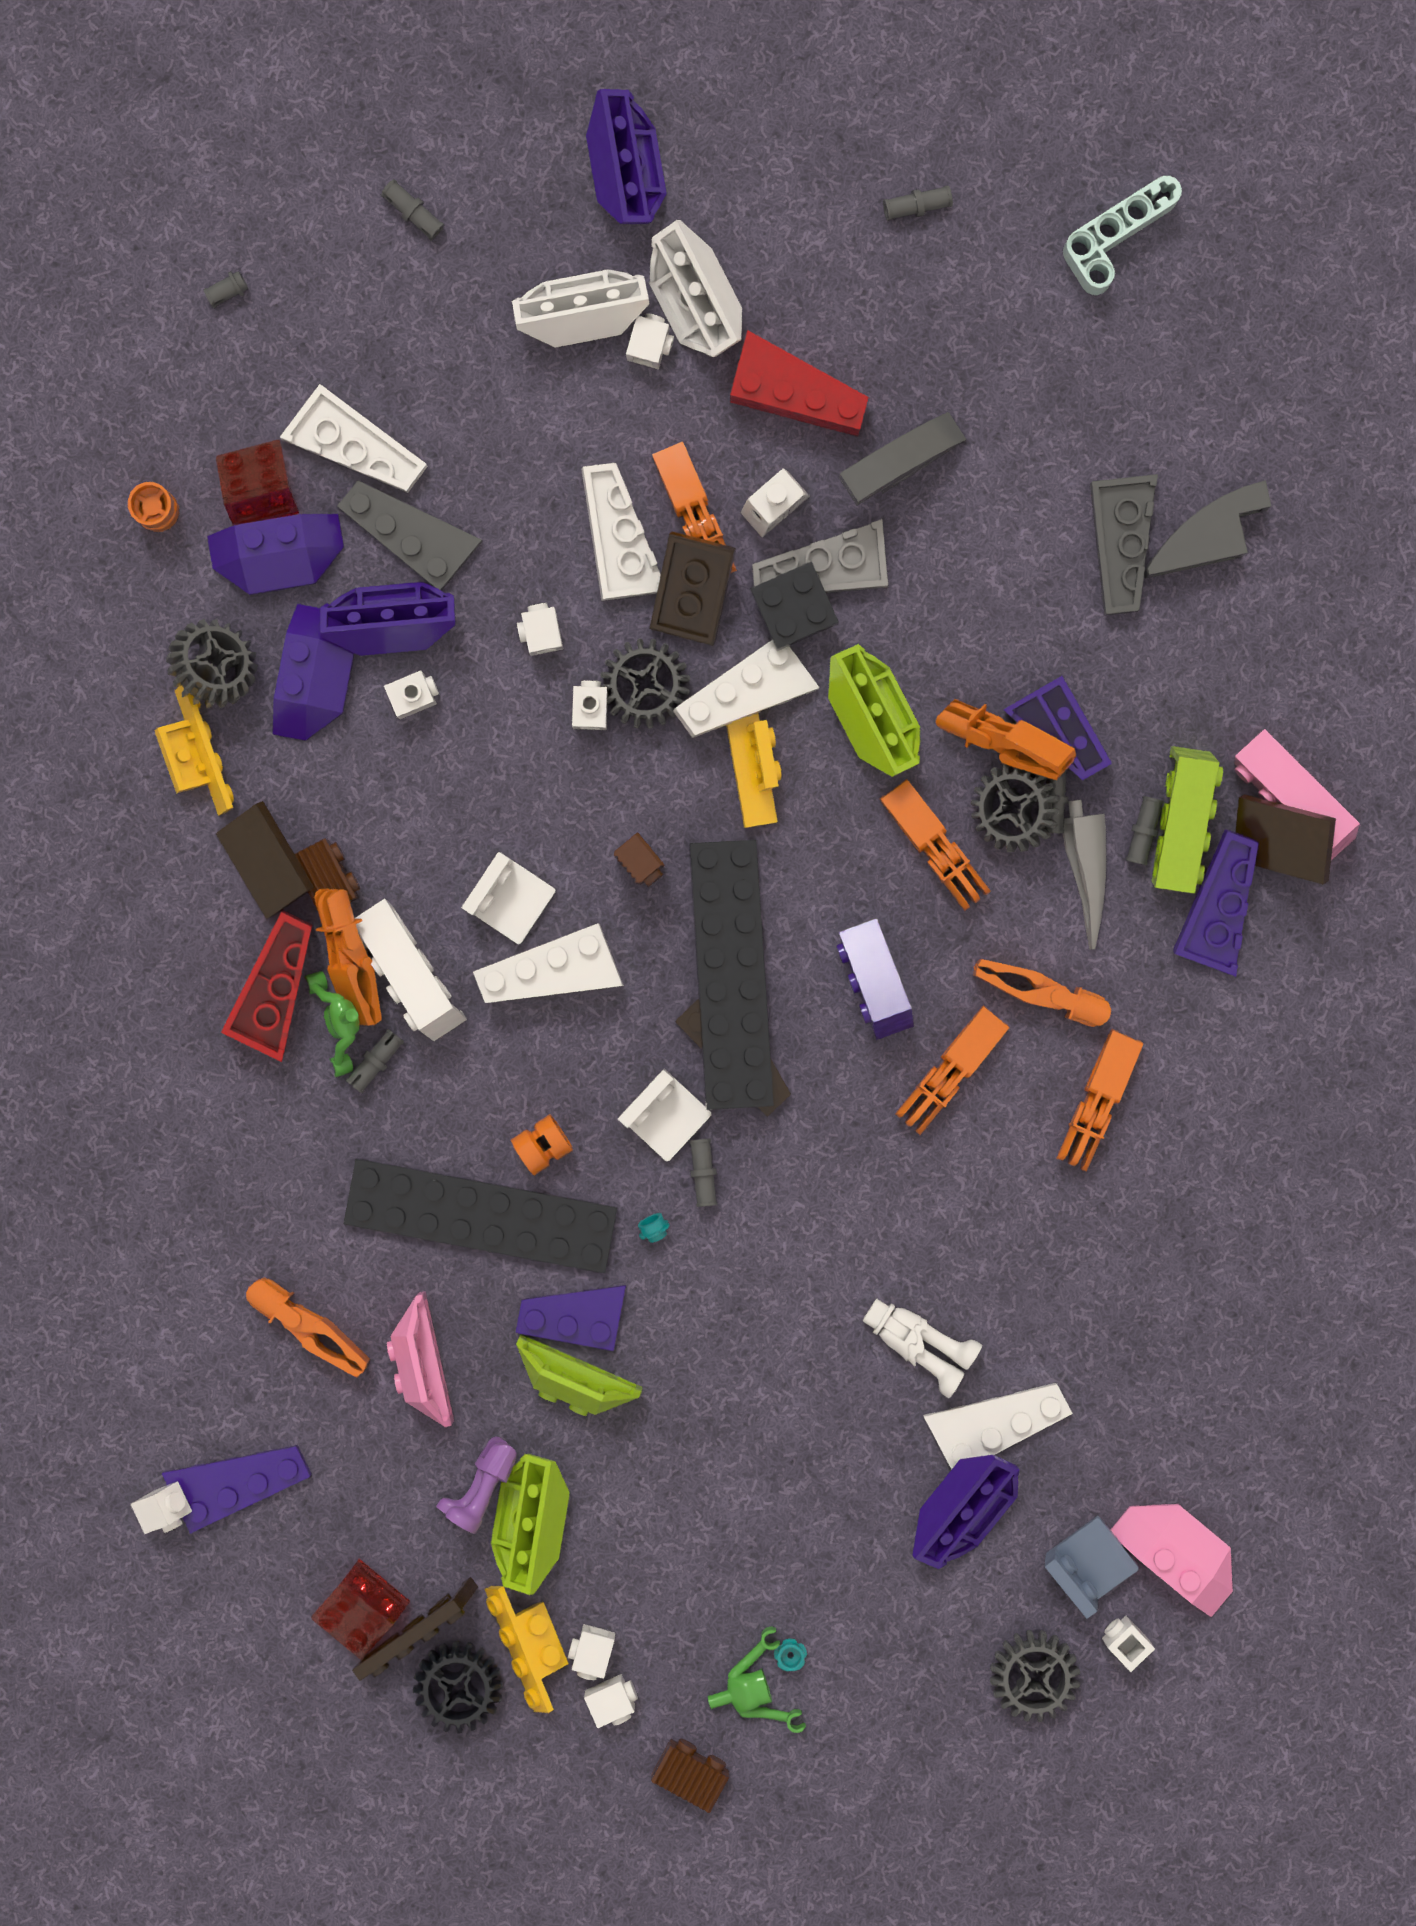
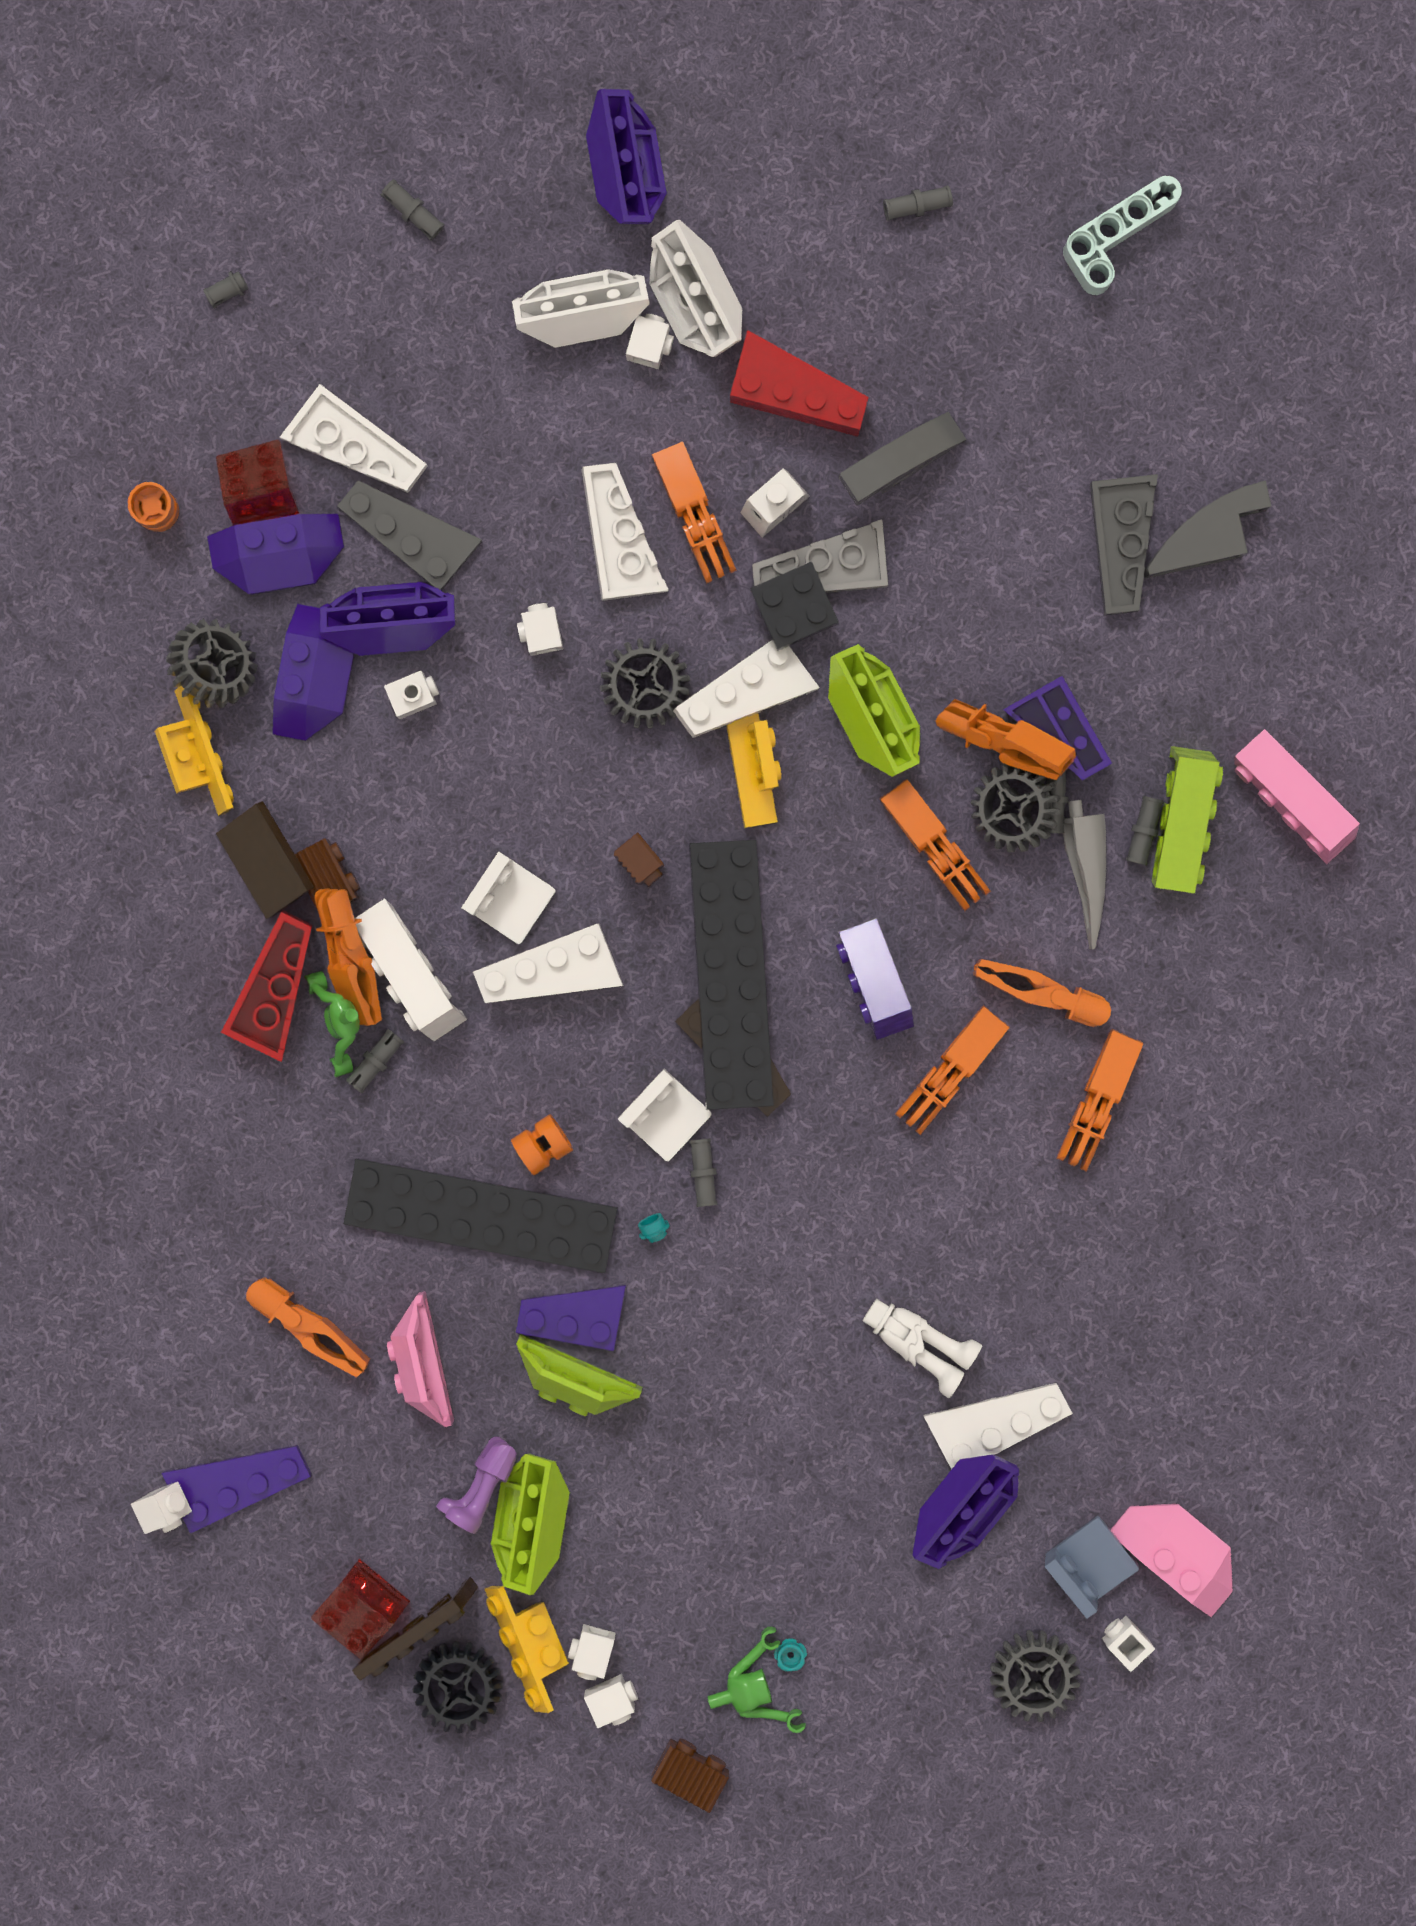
white brick [572,681,608,730] -> none
dark brown tile [649,531,736,646] -> none
dark purple wing [1173,829,1259,977] -> none
dark brown tile [1235,794,1336,884] -> none

